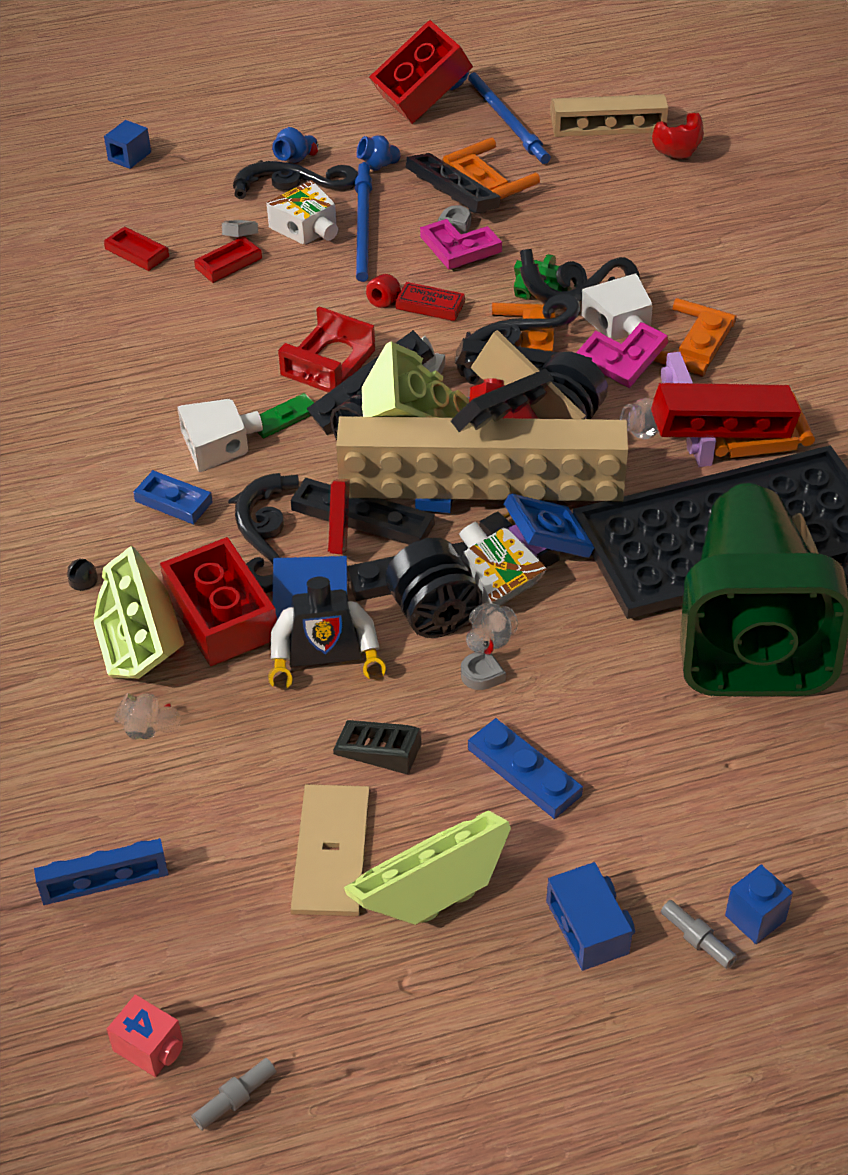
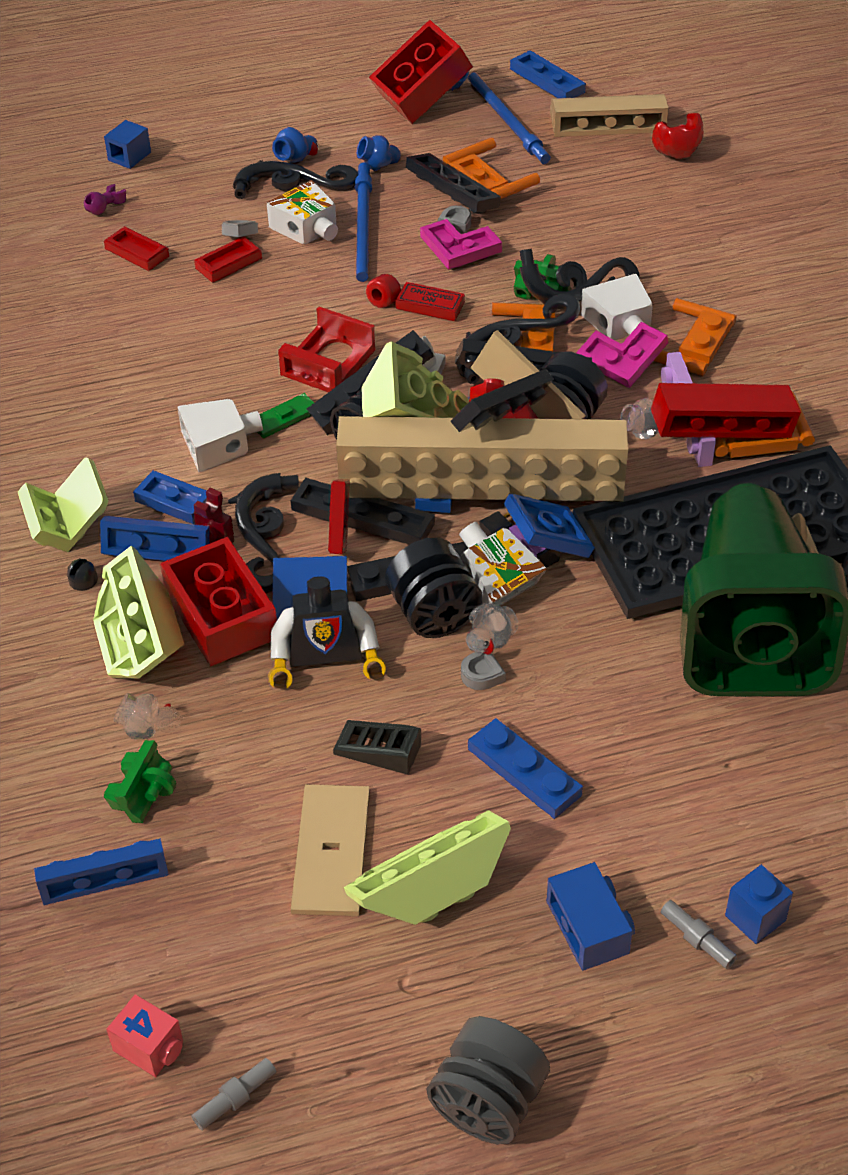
none -> yellowish green bracket [18,458,108,552]
none -> magenta arm [83,184,126,215]
none -> blue plate [100,516,210,561]
none -> green hips [104,740,177,823]
none -> dark red plate [193,487,235,544]
none -> dark grey wheel [426,1016,550,1145]
none -> blue plate [510,50,586,98]

